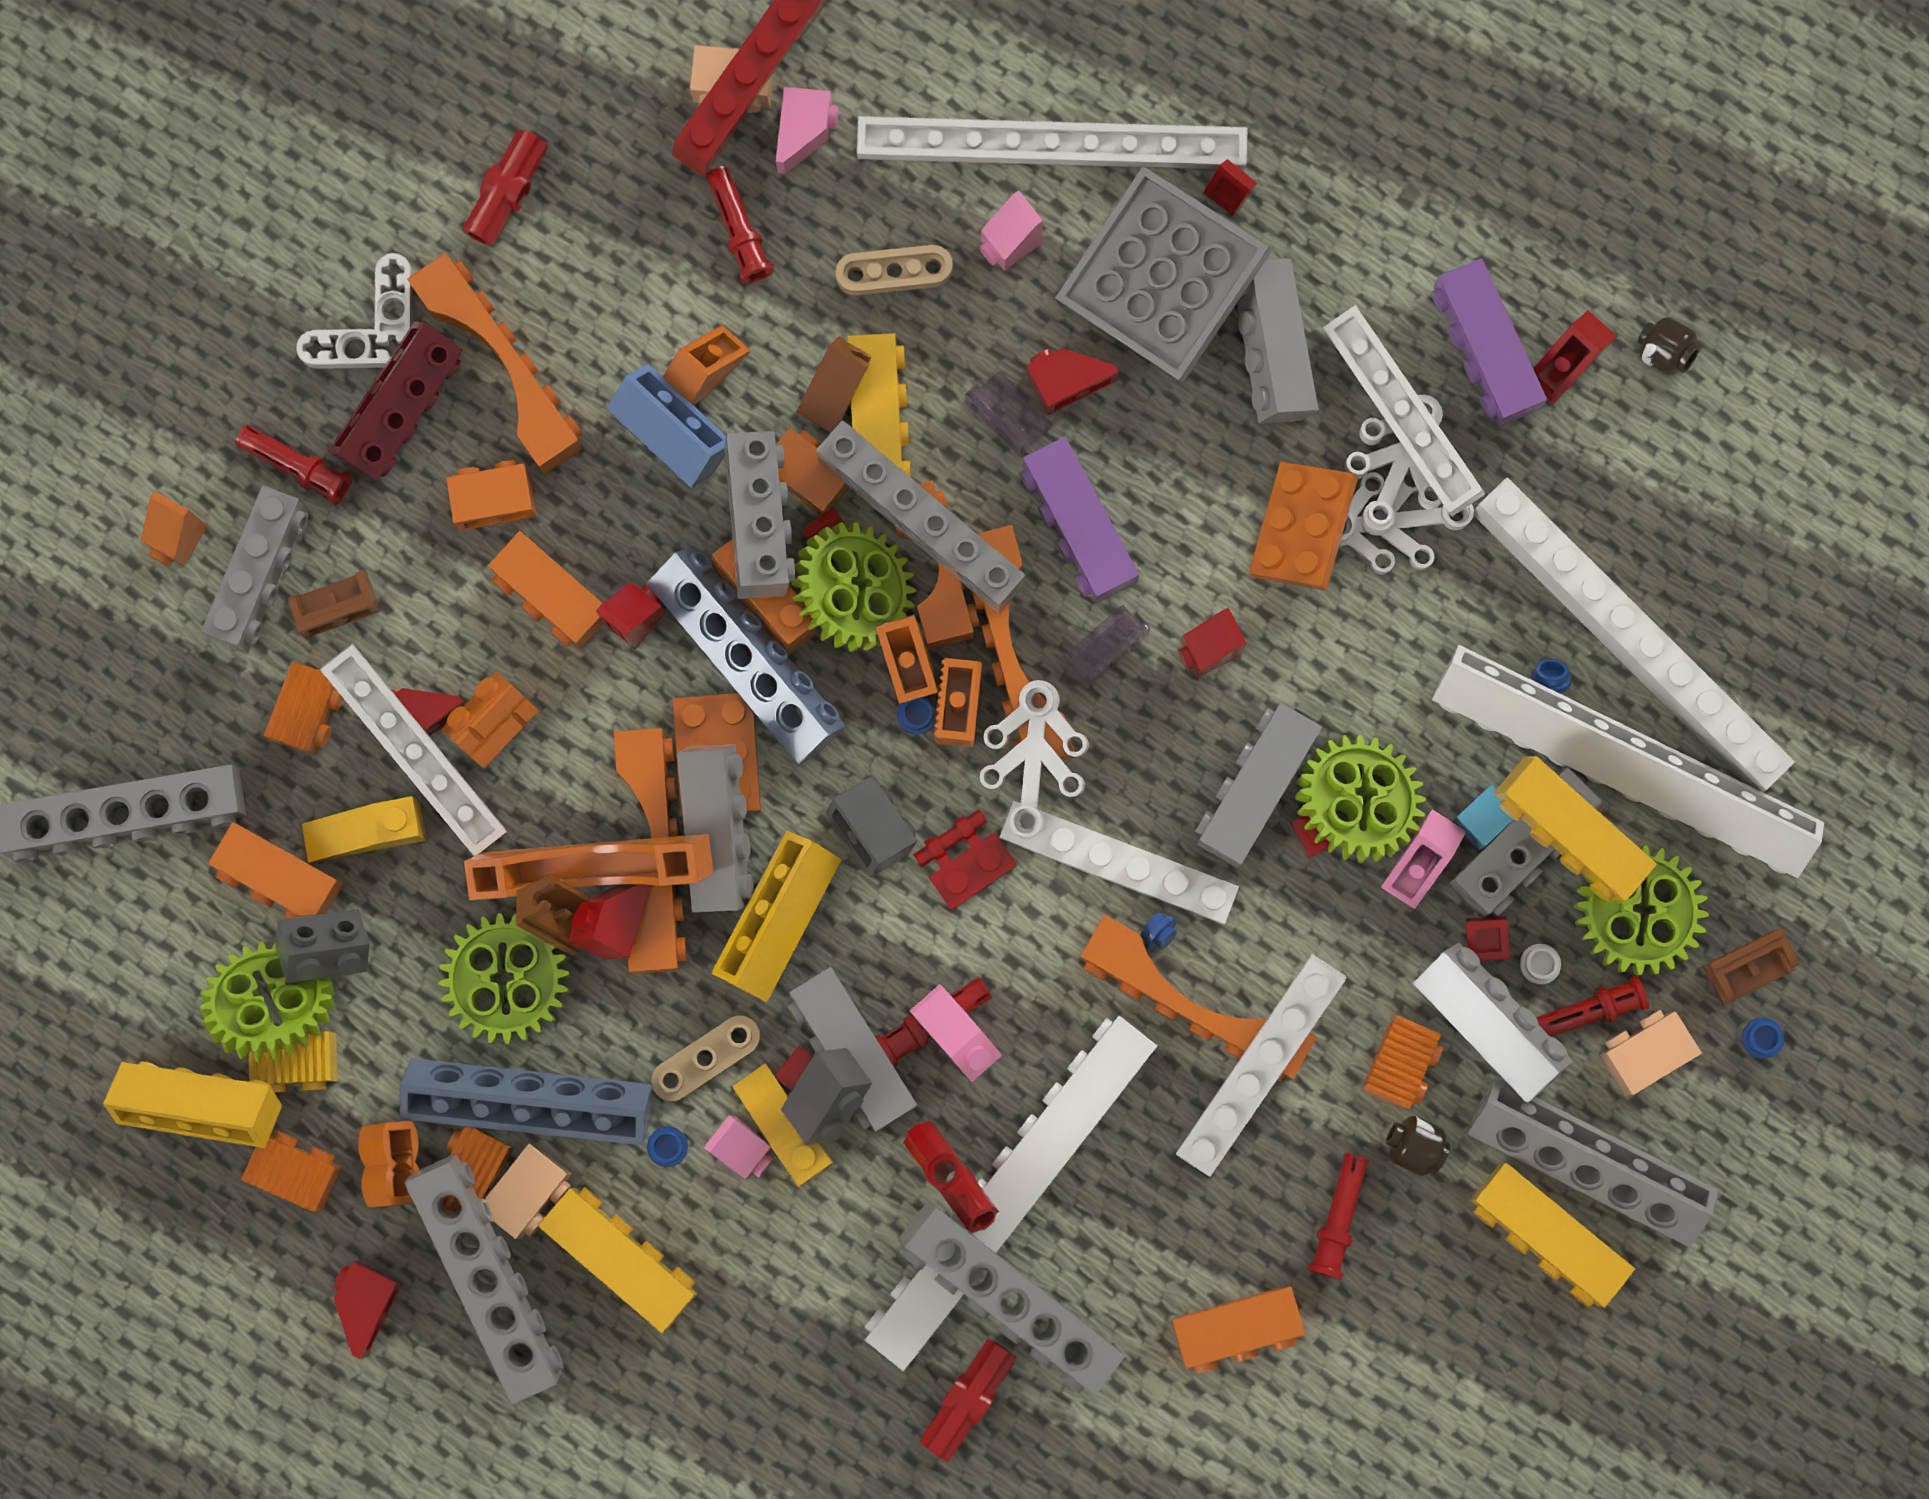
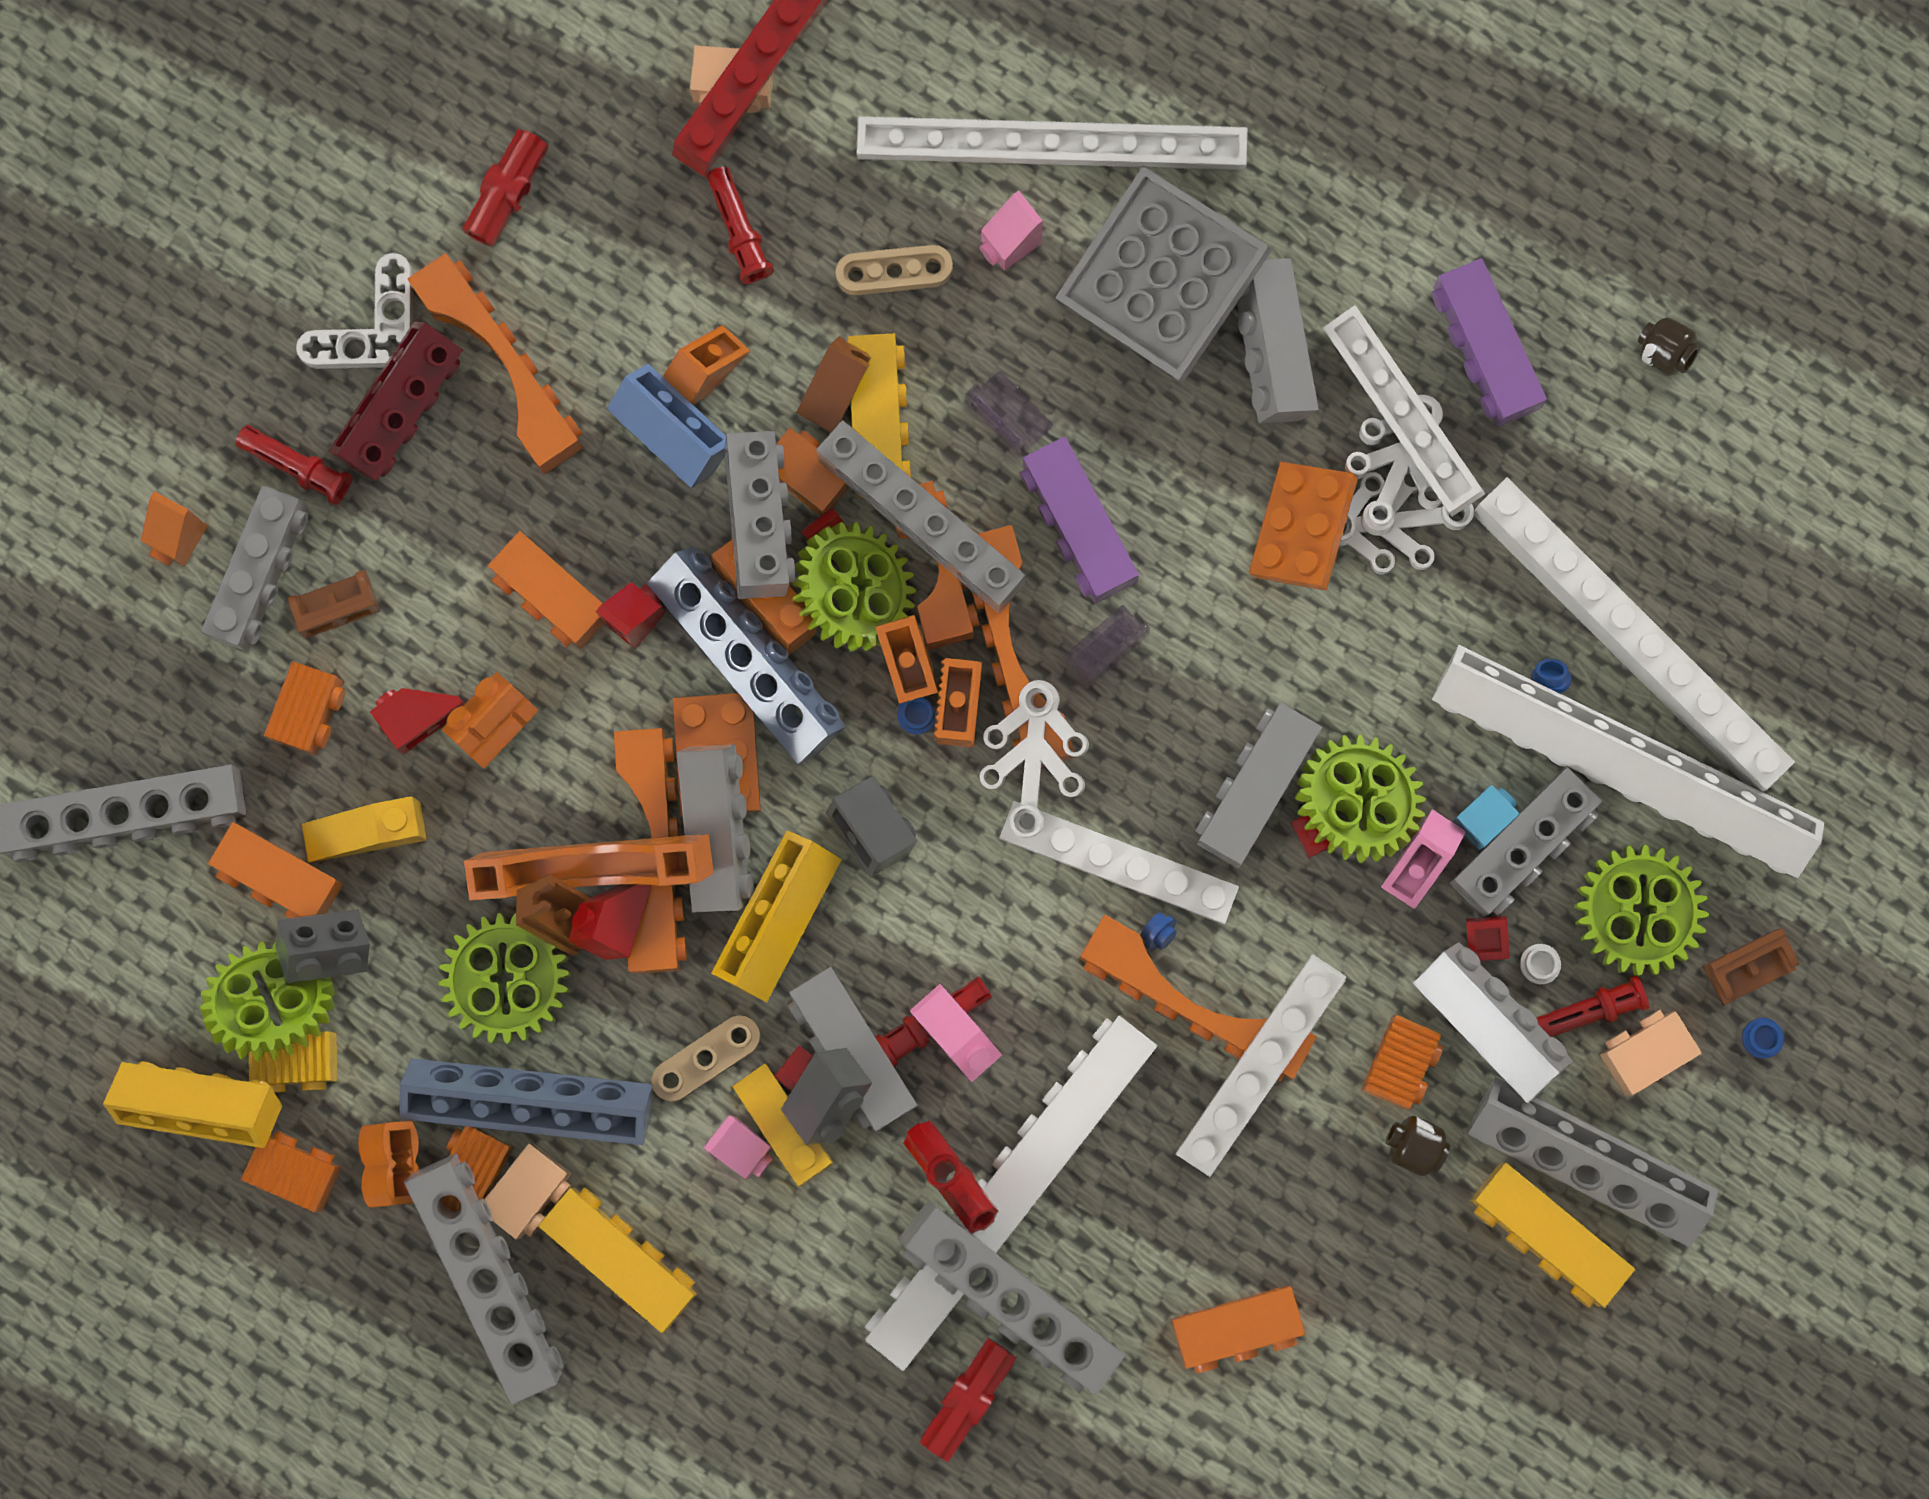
white plate [320,643,506,856] -> none
red slope [334,1261,403,1359] -> none
orange brick [446,460,537,531] -> none
blue plate [647,1126,688,1167] -> none
bright pink slope [776,87,839,174] -> none
red plate [913,809,1017,911] -> none
red slope [1026,348,1119,416] -> none
red slope [1178,607,1247,677] -> none
red plate [1203,159,1257,216] -> none
red pin [1306,1153,1370,1280] -> none
yellow brick [1493,756,1657,902] -> none
red slope [1533,310,1617,405] -> none

